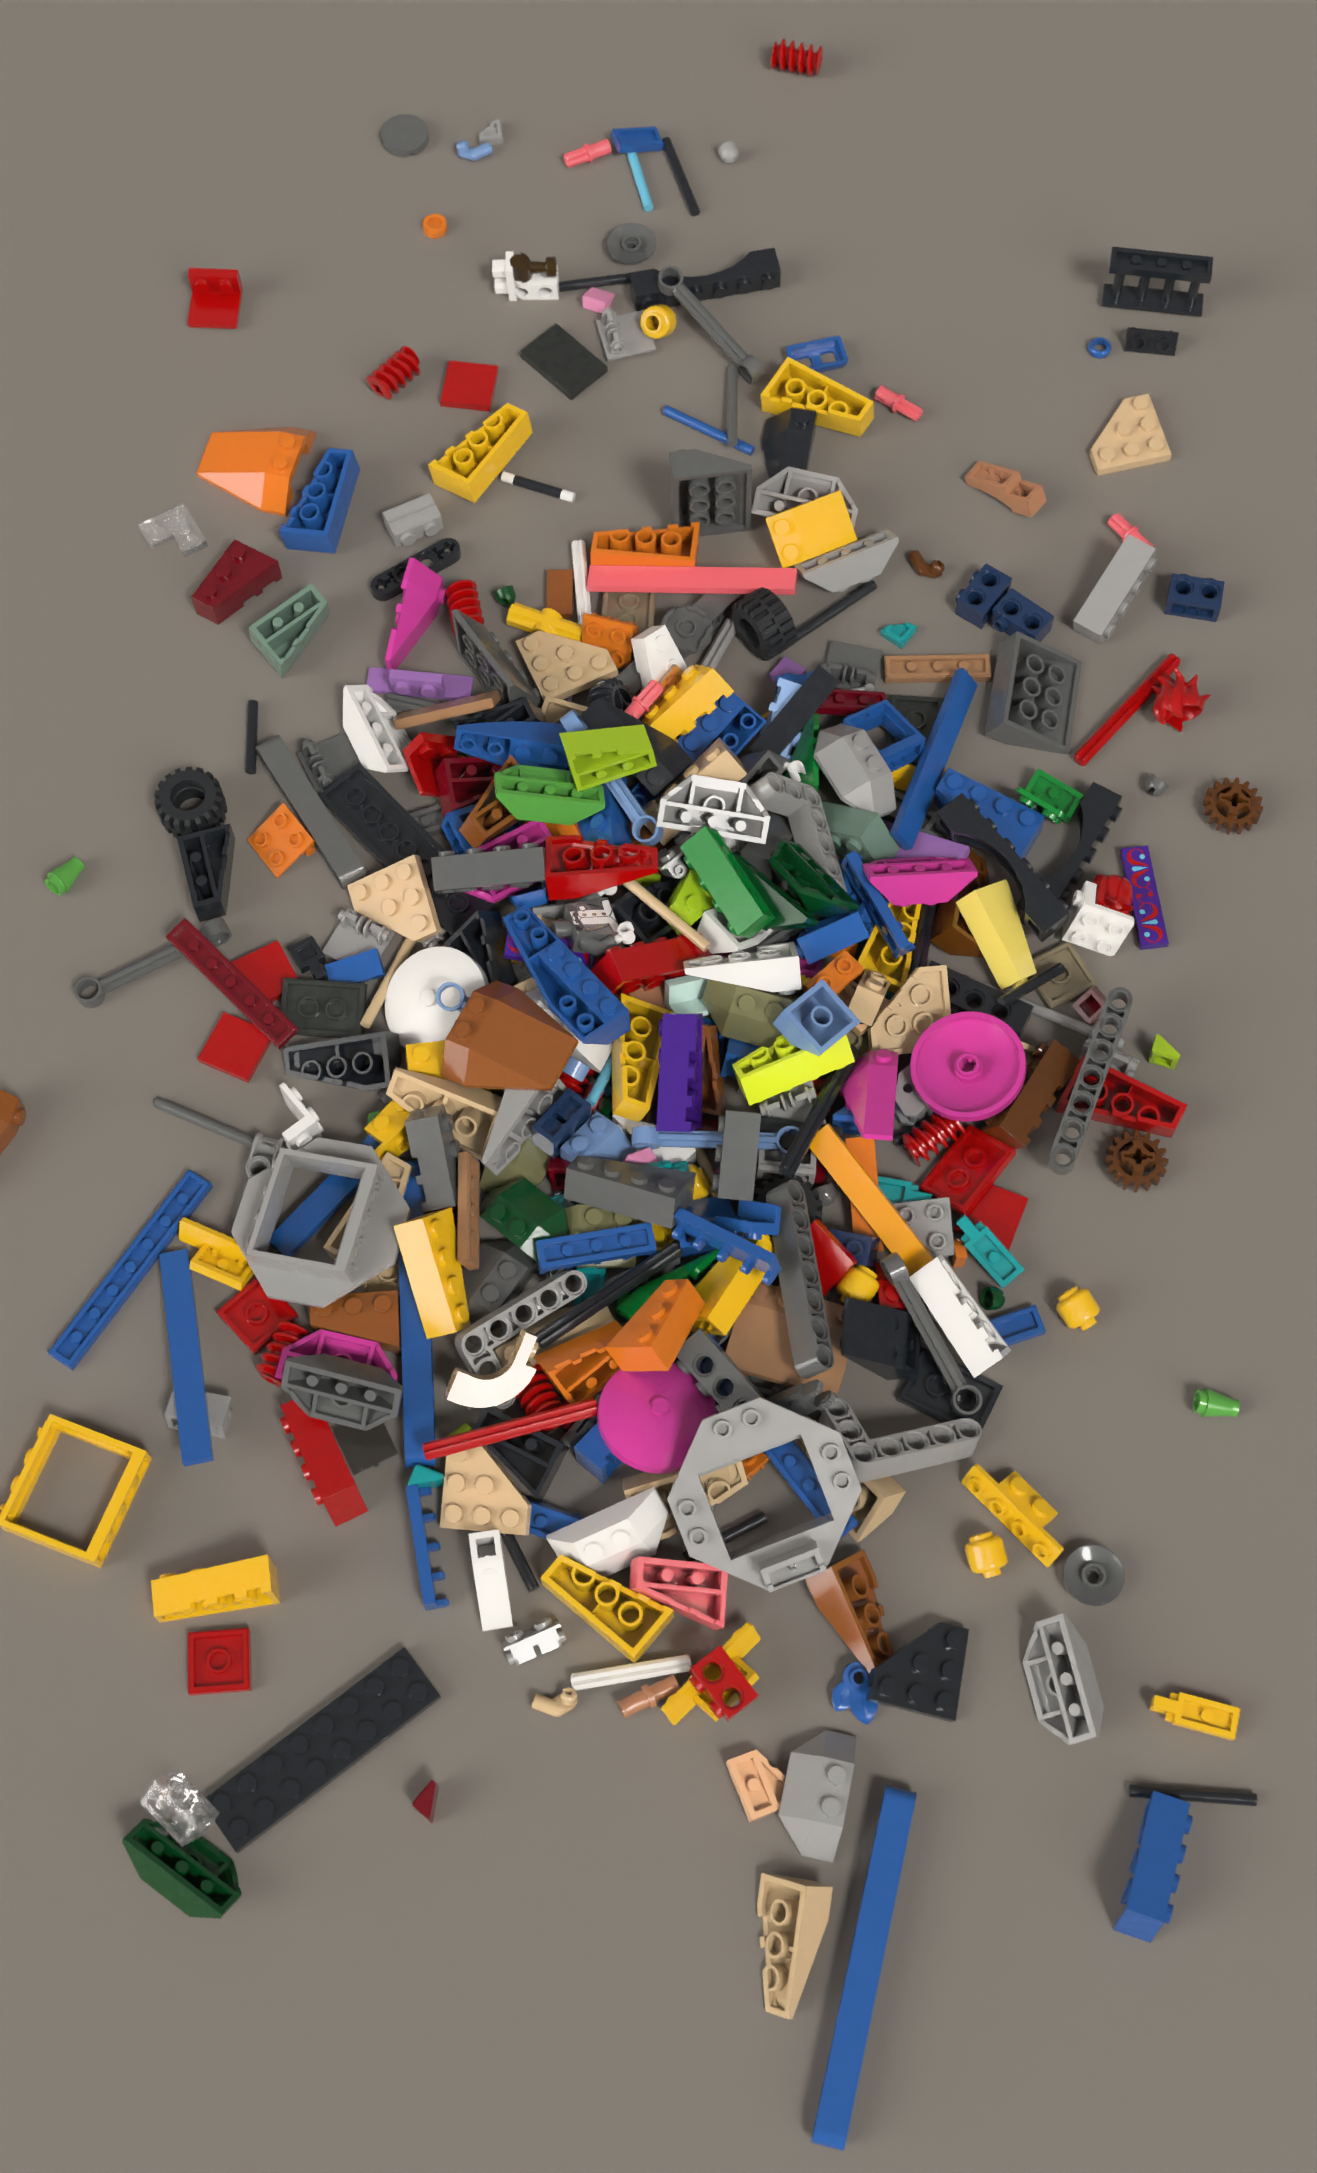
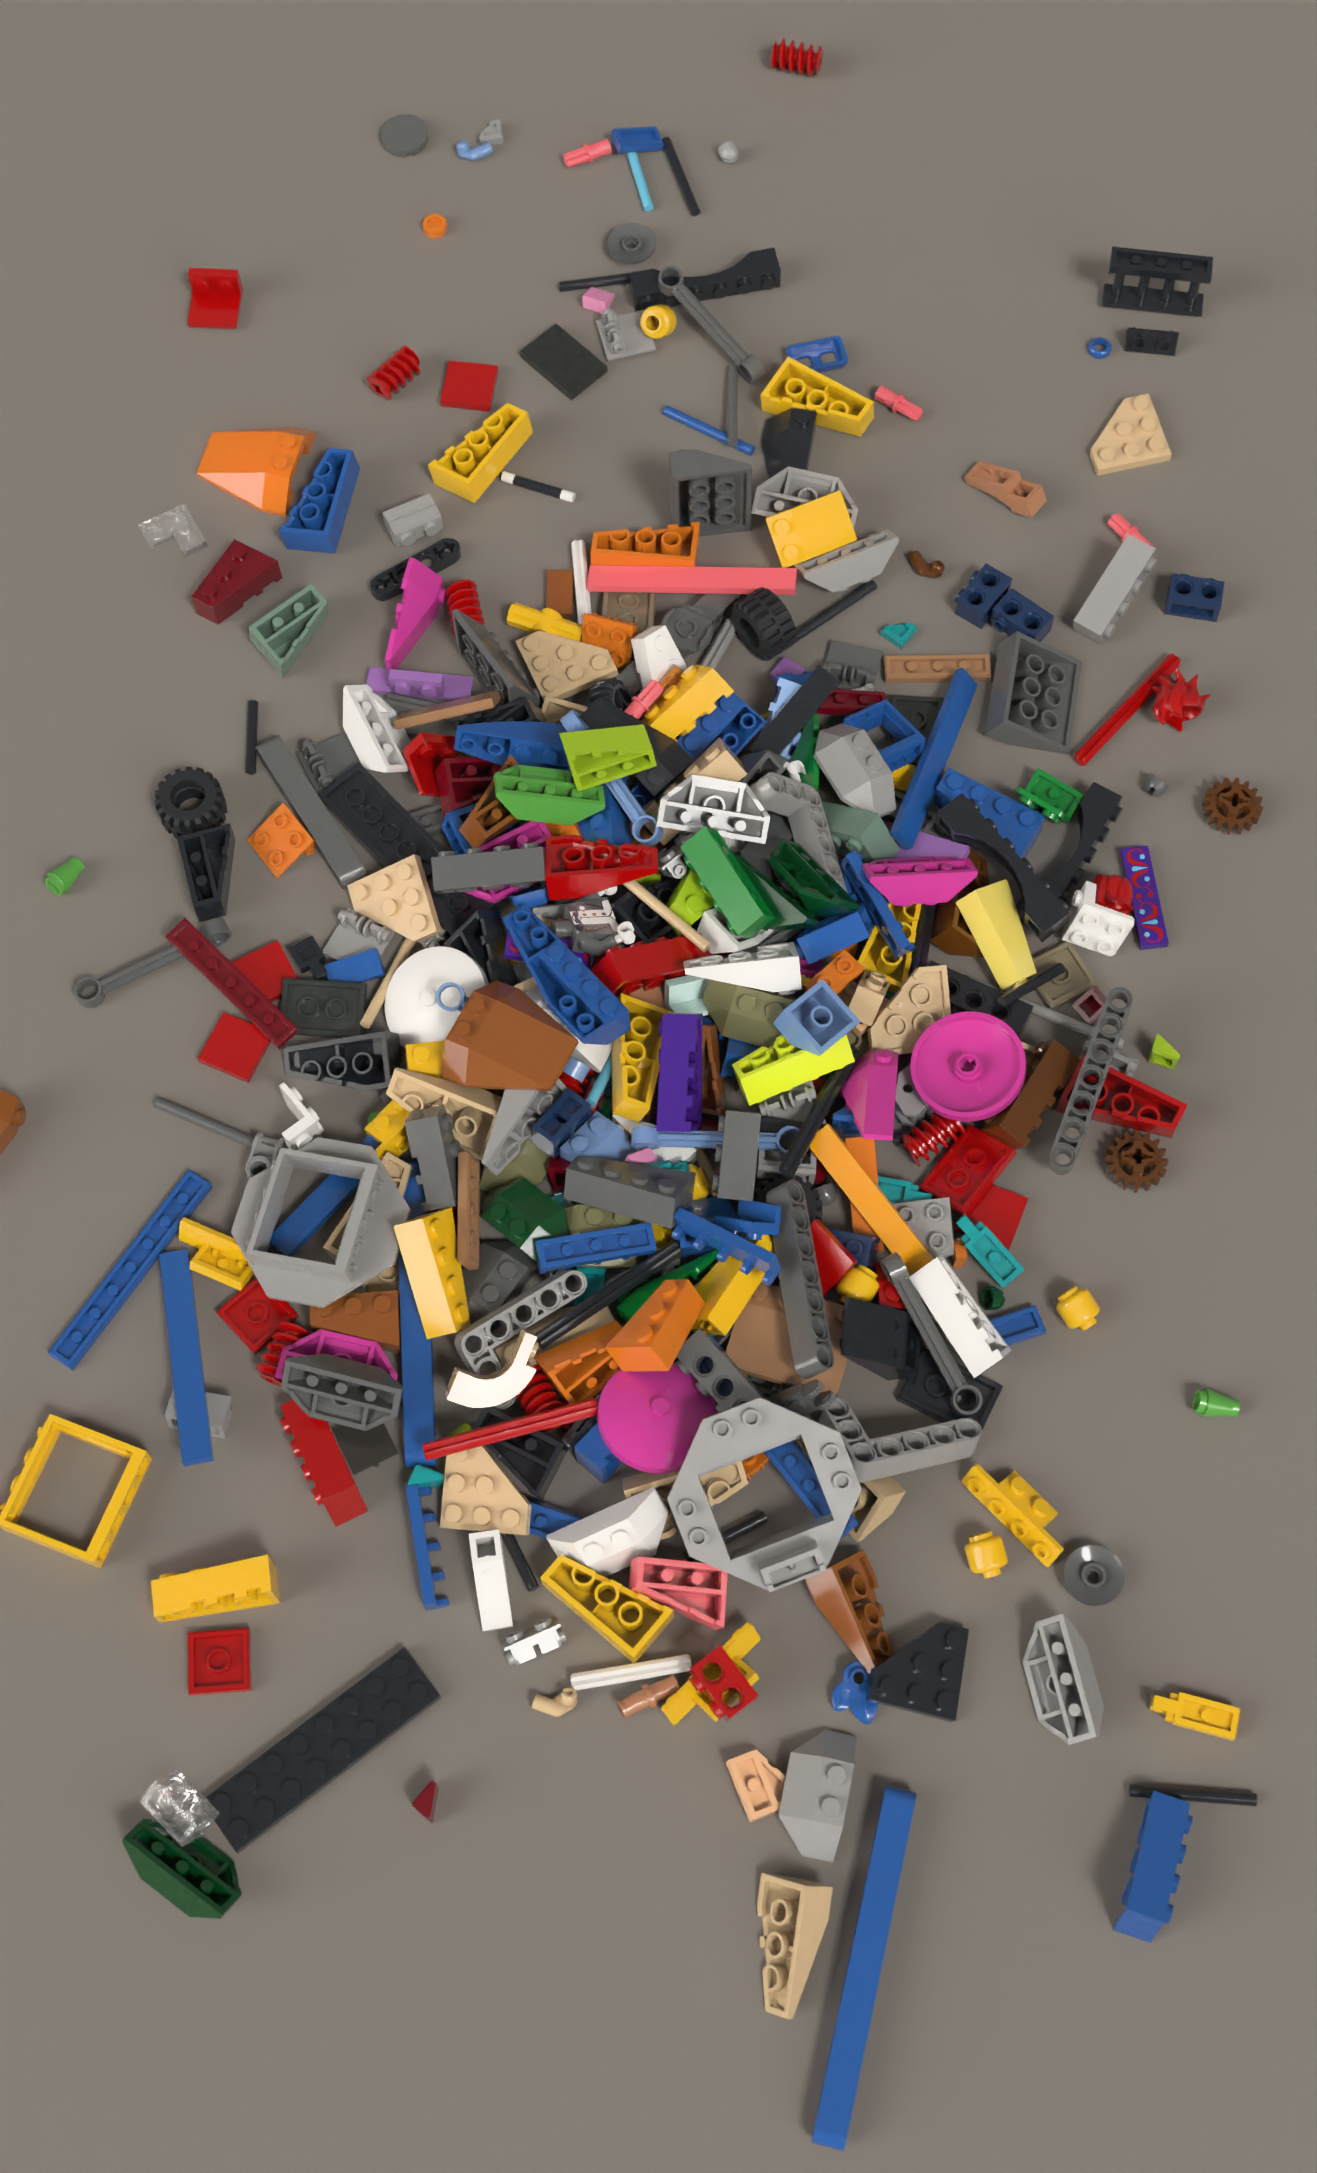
white hips [492,251,559,301] -> none
dark green hinge [493,585,516,607] -> none

